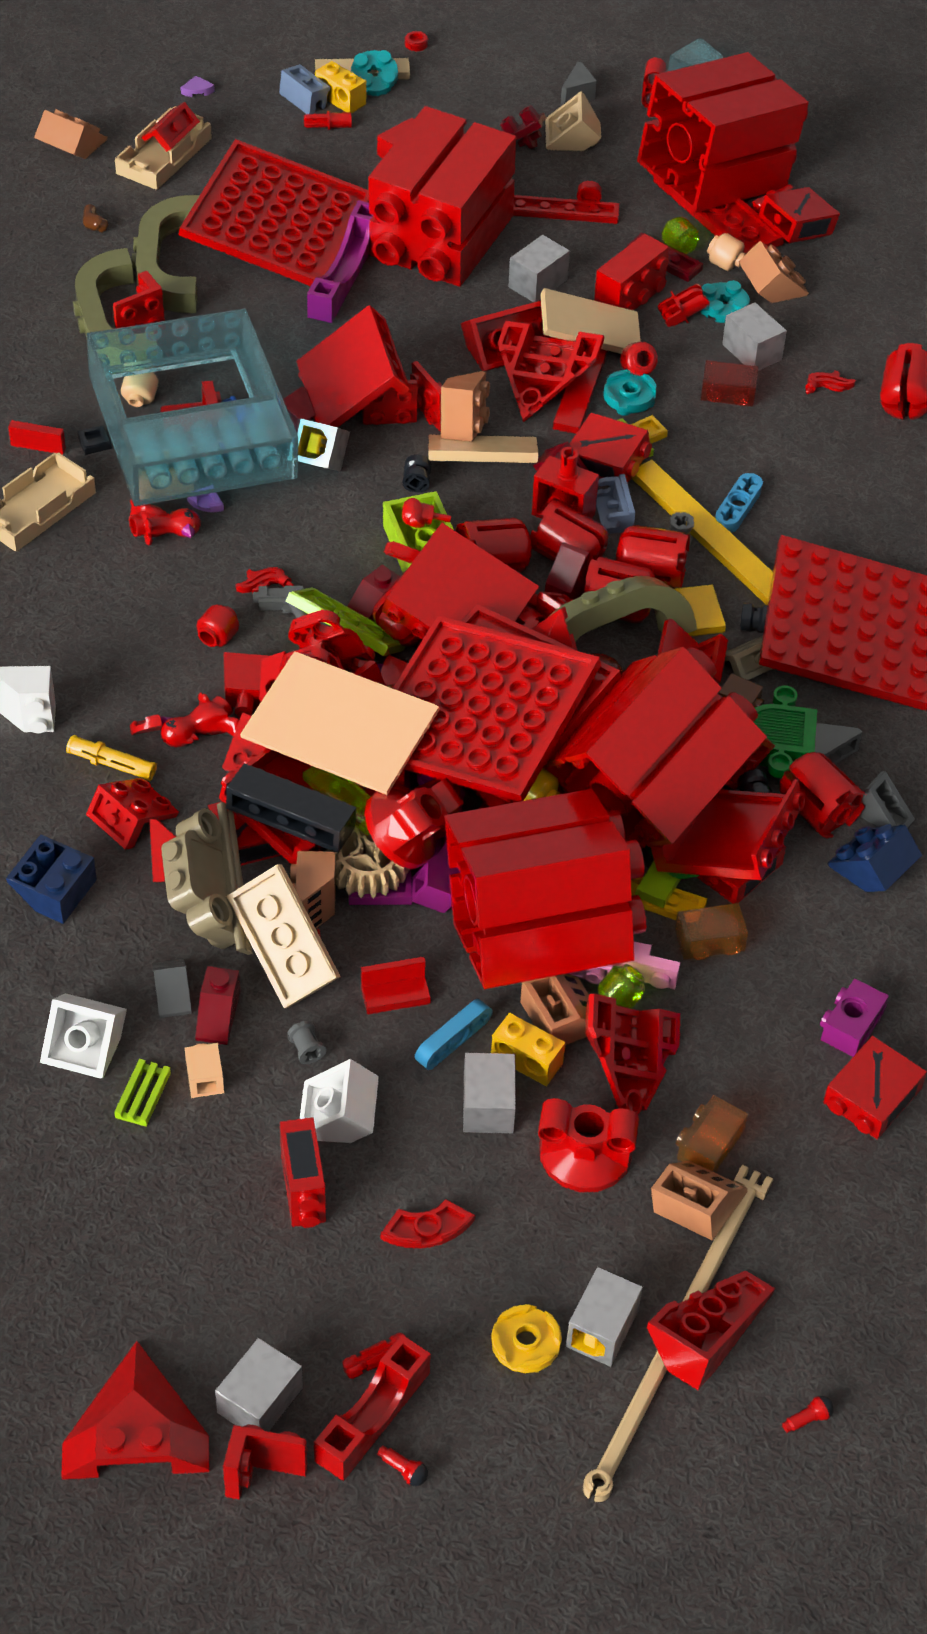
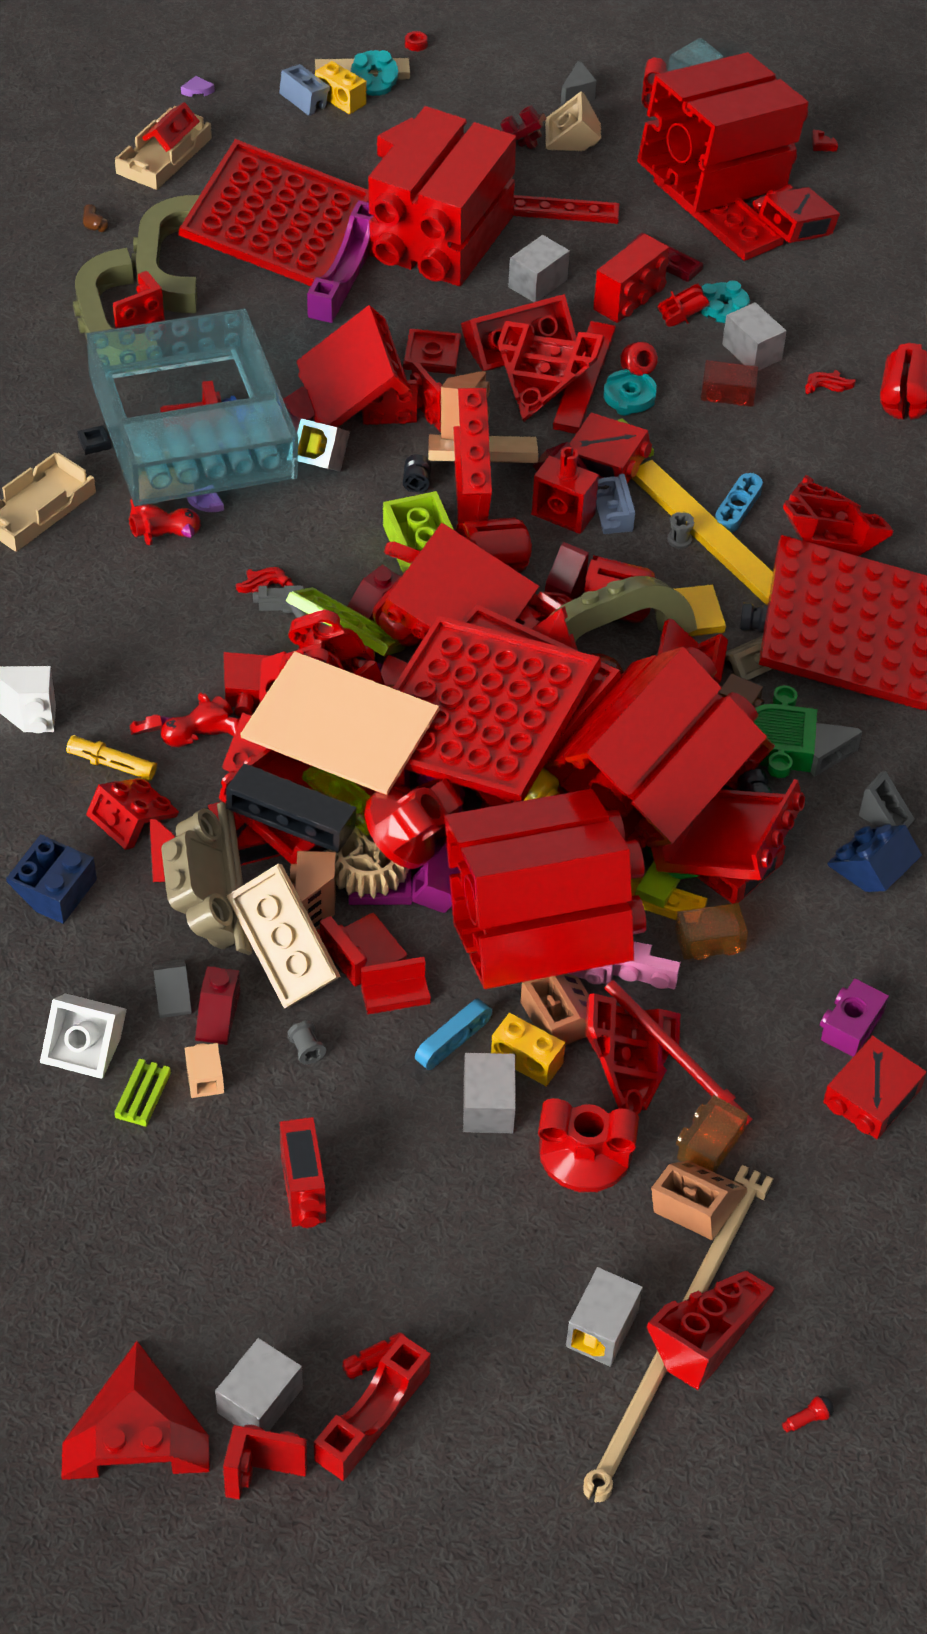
red tile [8,420,66,455] -> none
slope [34,109,107,159] -> none
light nougat head [121,365,159,407] -> none
red head [196,604,240,647] -> none
white slope [300,1059,379,1143] -> none
red axle [304,110,352,130] -> none
red piece [377,1445,428,1487] -> none
red tile [380,1199,475,1248] -> none
red piece [402,498,451,528] -> none
yellow tile [491,1304,562,1373] -> none
red cylinder [530,500,609,572] -> none
tan tile [540,288,641,354] -> none
red tile [577,181,602,201] -> none
clear neon green head [597,964,646,1009] -> none
red cylinder [616,525,690,588] -> none
yellow tile [631,415,668,443] -> none
clear neon green head [662,217,699,254] -> none
light nougat head [707,233,746,271] -> none
nougat slope [738,241,809,303] -> none
red cylinder [779,752,867,839] -> none
none -> red bracket [320,913,407,987]
none -> red tile [403,329,461,374]
none -> red panel [453,388,492,524]
none -> red bar [604,980,753,1128]
none -> red wedge [783,475,894,556]
none -> red tile [812,130,838,152]

